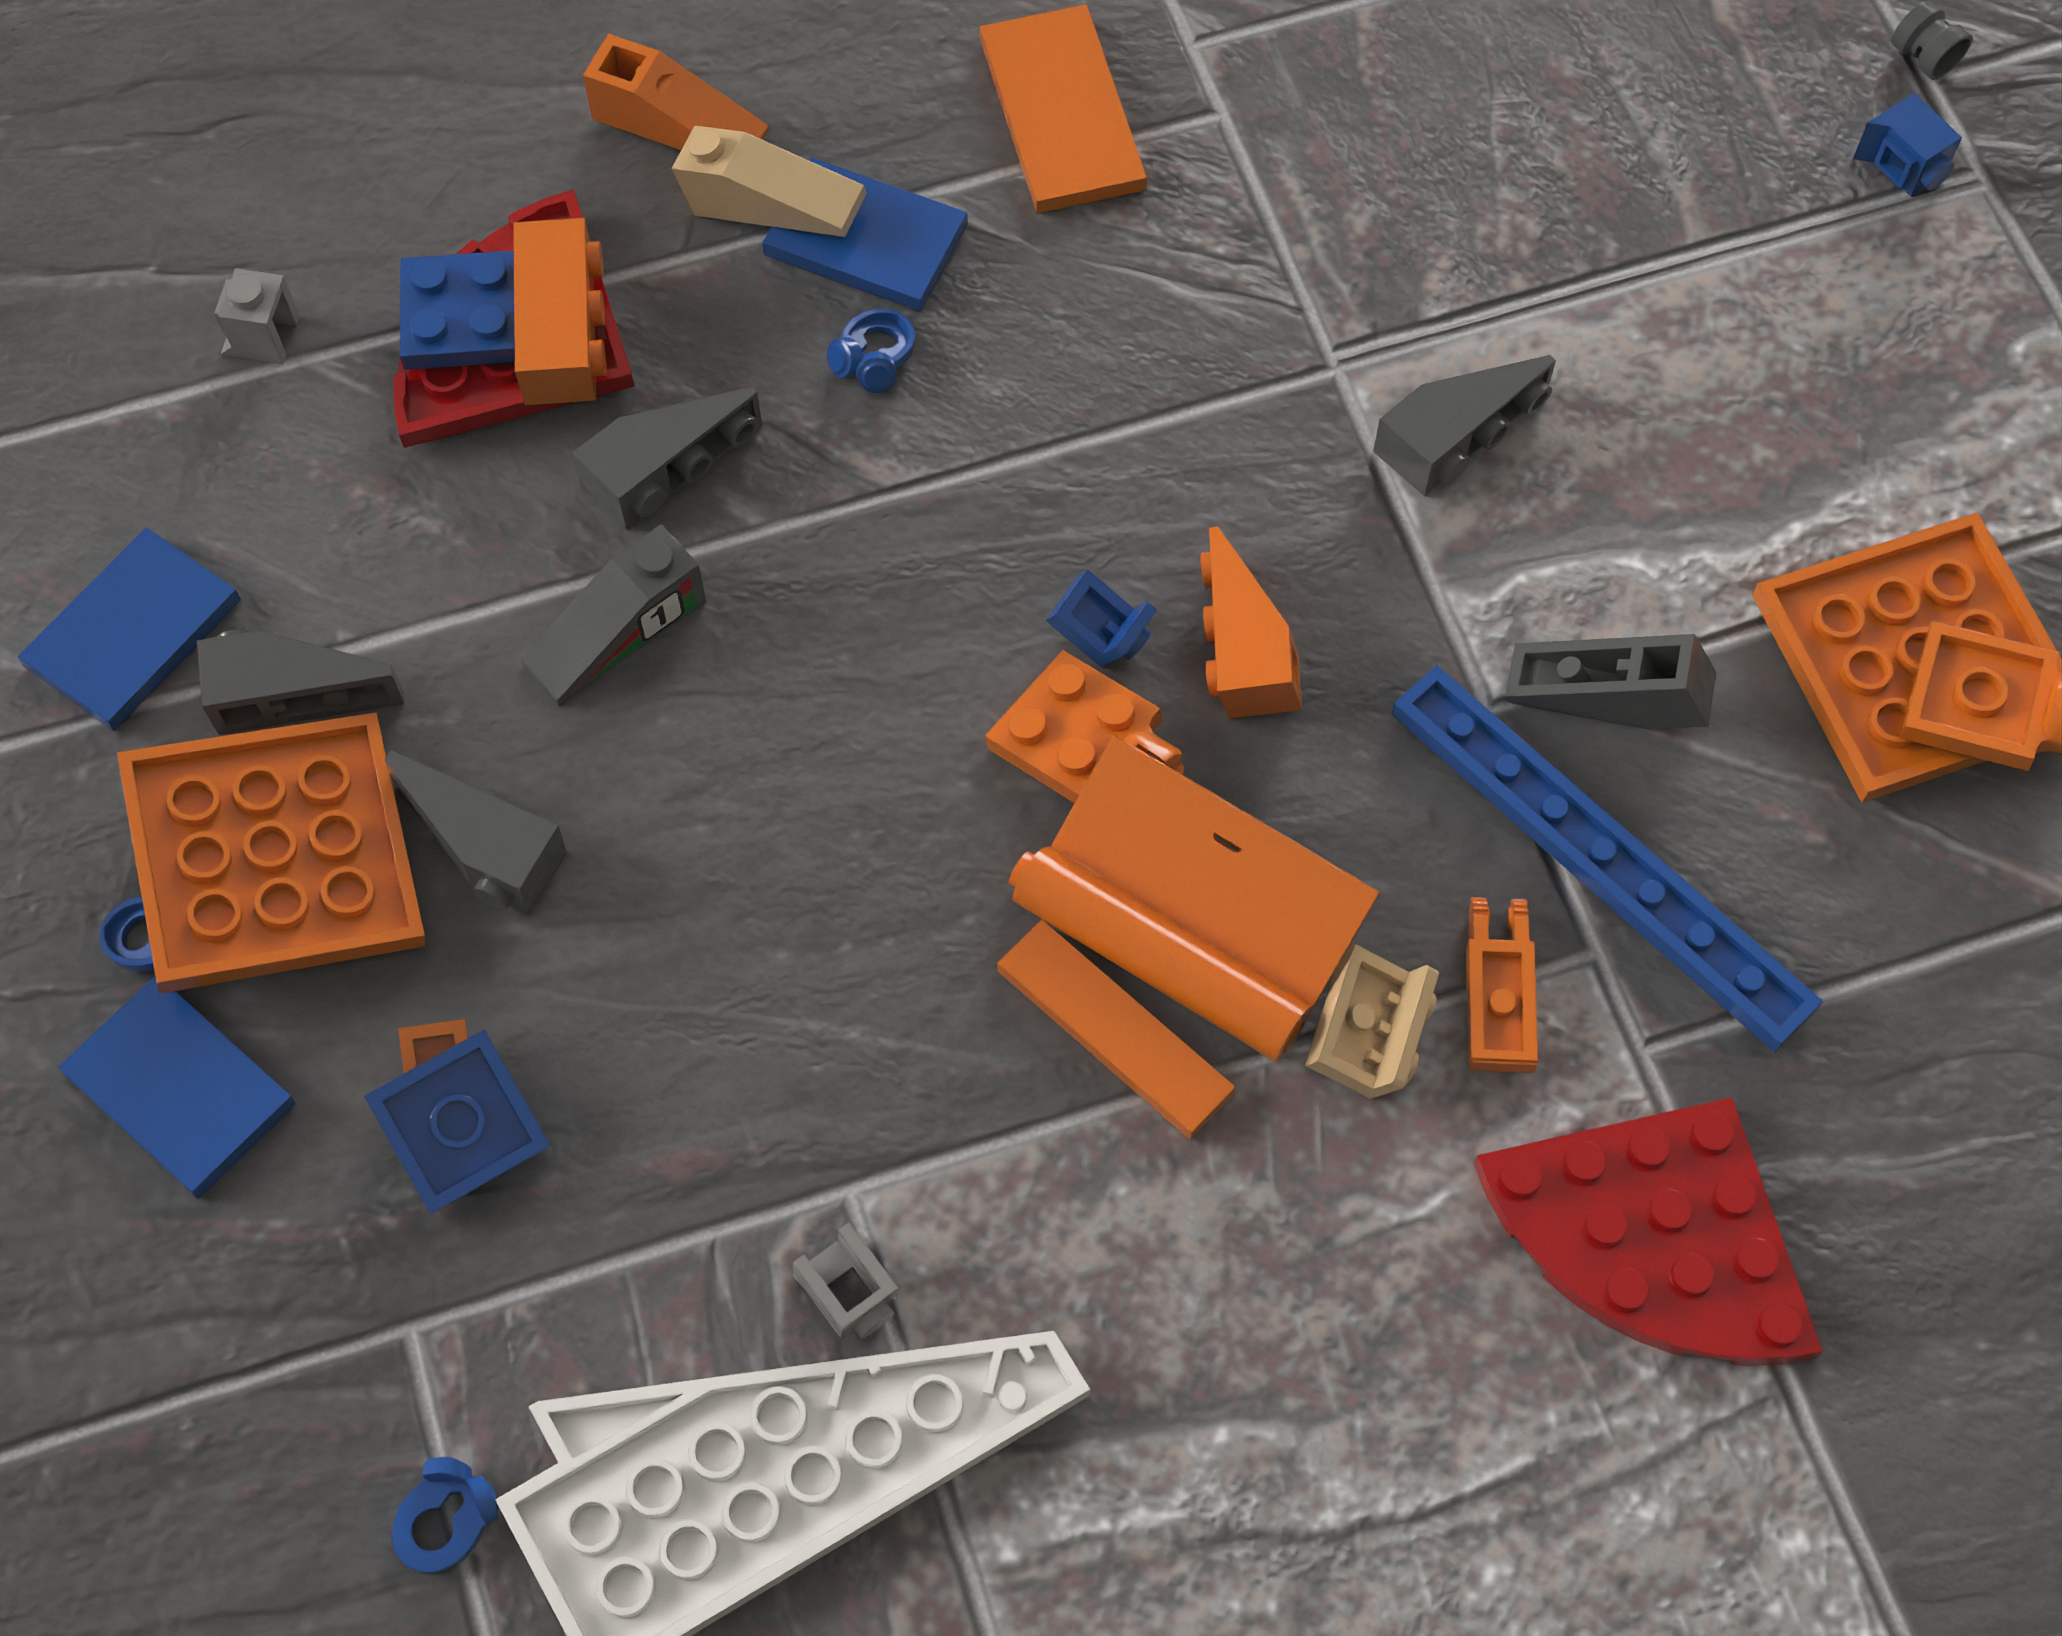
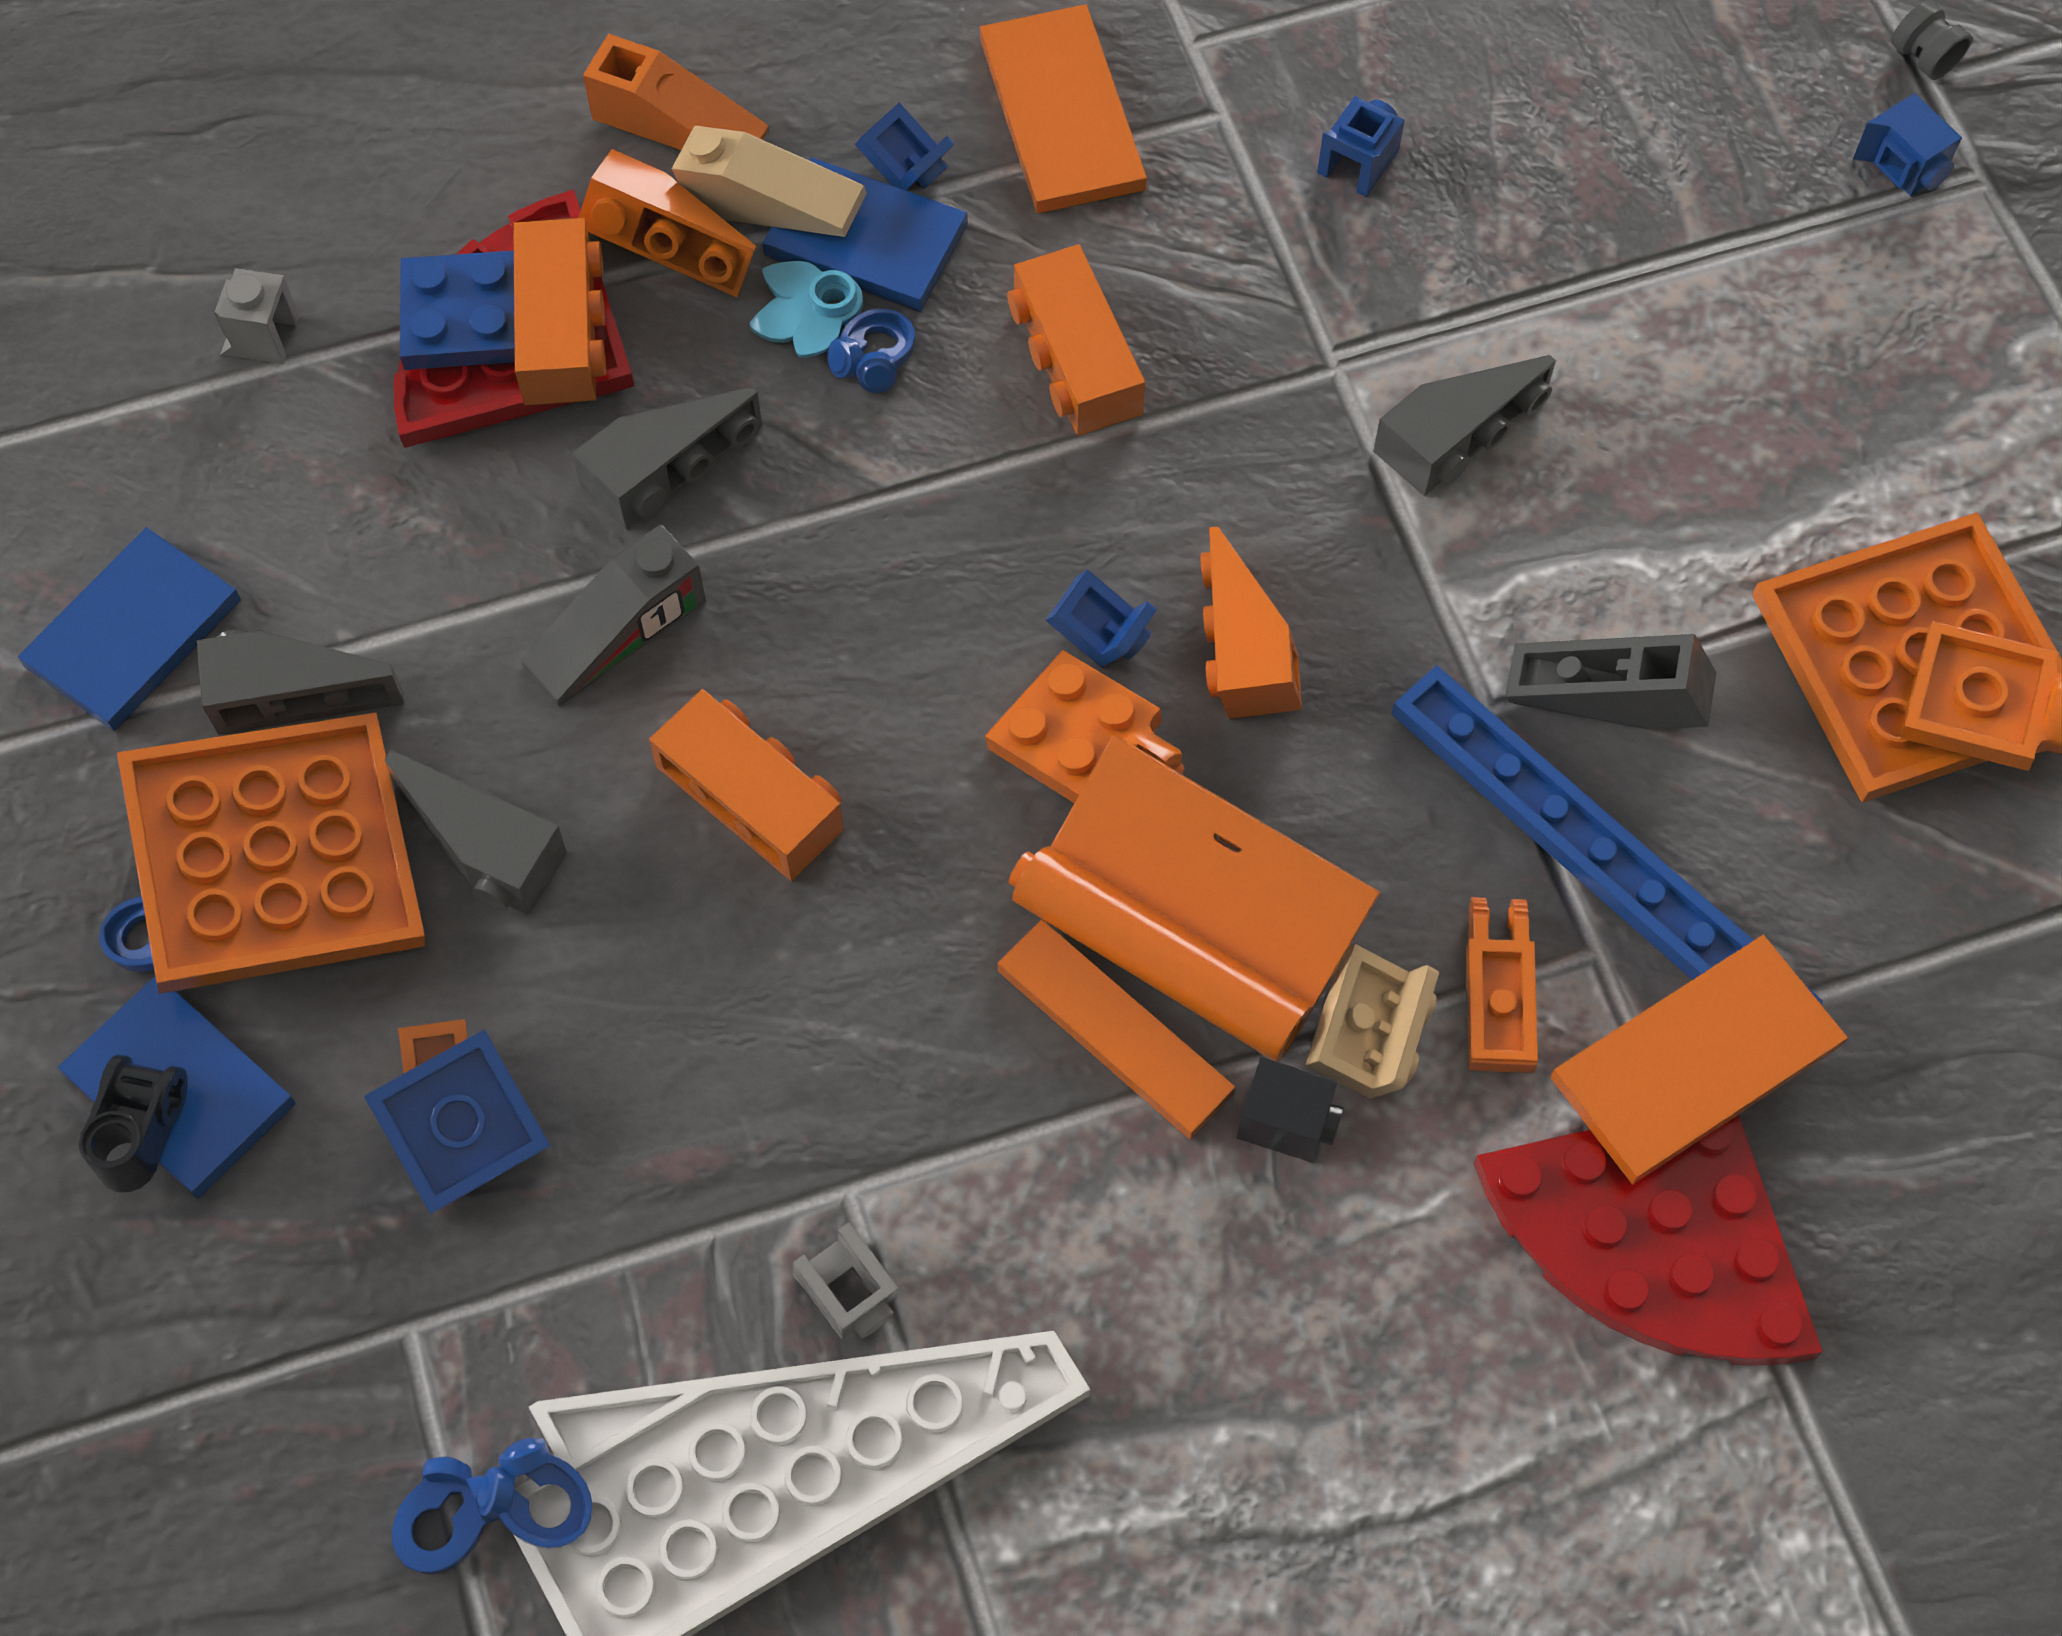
none -> black piece [78,1054,188,1192]
none -> blue piece [477,1438,592,1549]
none -> orange slope [578,149,756,297]
none -> orange brick [649,689,844,882]
none -> medium azure plate [749,261,863,358]
none -> blue bracket [855,102,955,191]
none -> orange brick [1007,244,1145,437]
none -> black brick [1236,1057,1344,1163]
none -> blue window [1317,96,1405,197]
none -> orange tile [1550,934,1848,1185]

